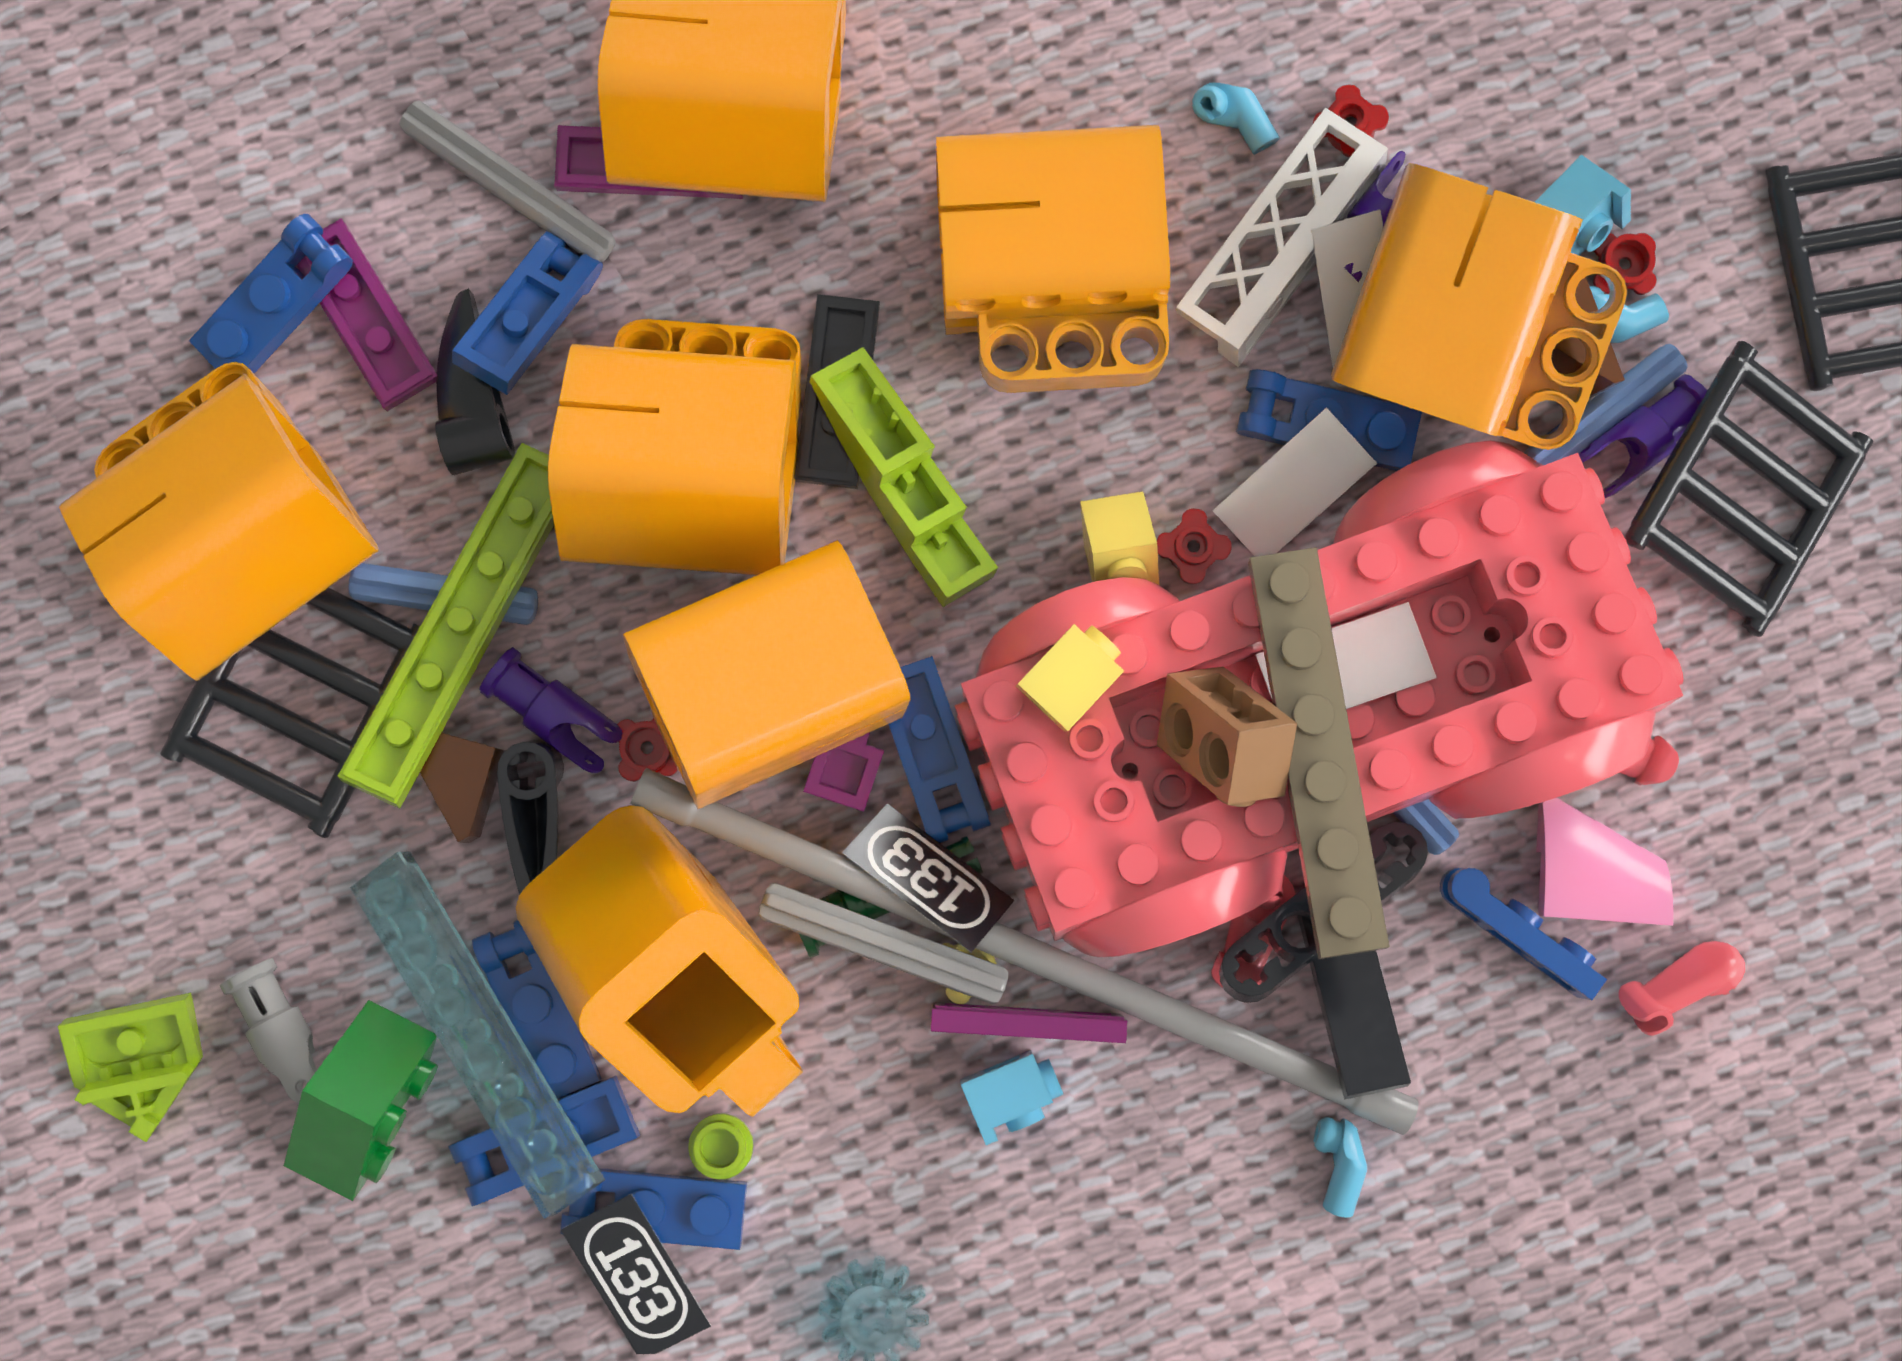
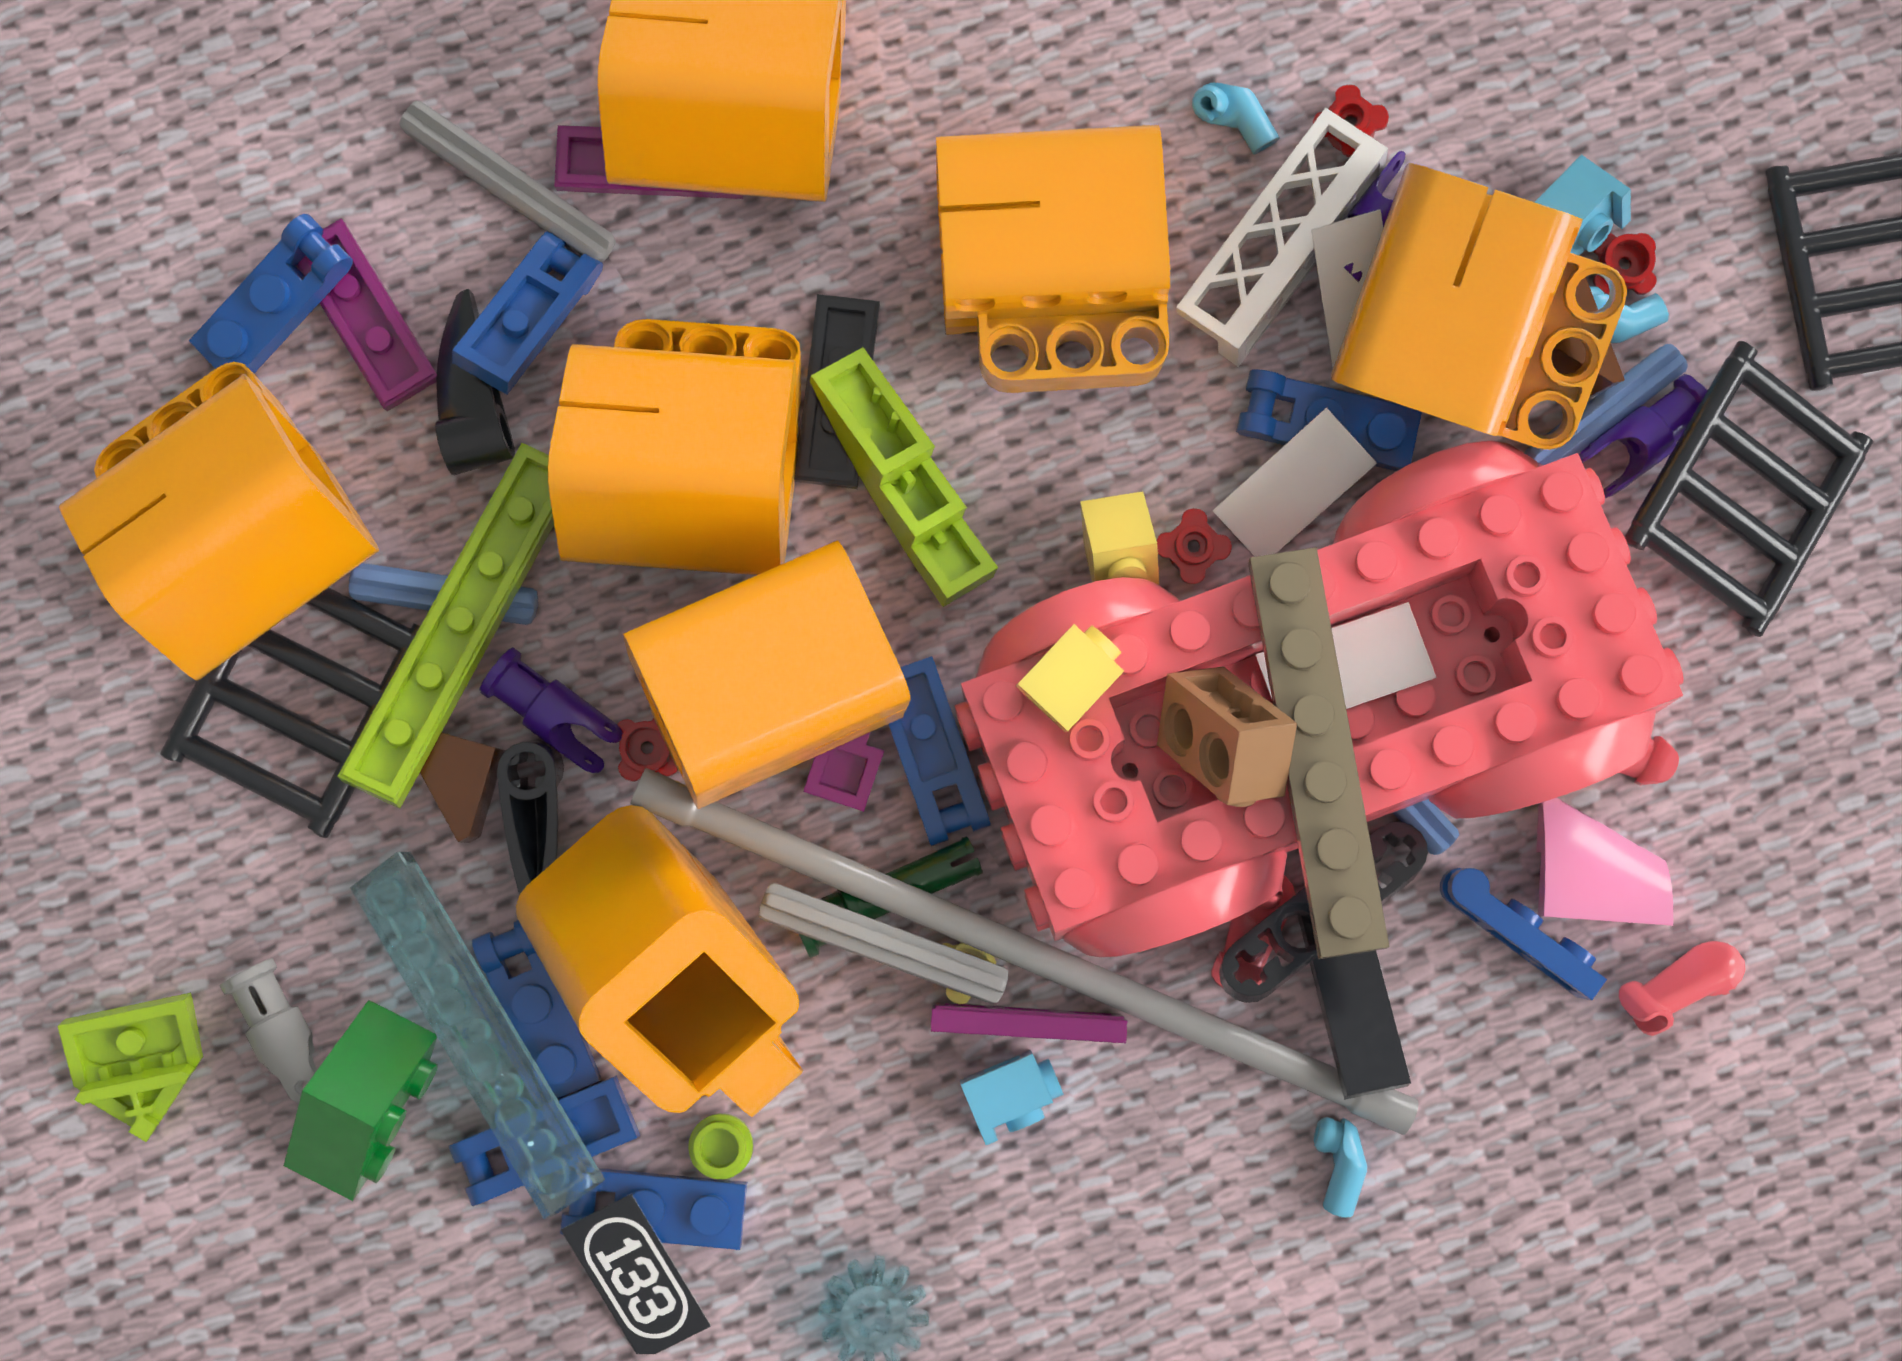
black sticker [842,803,1015,953] -> none

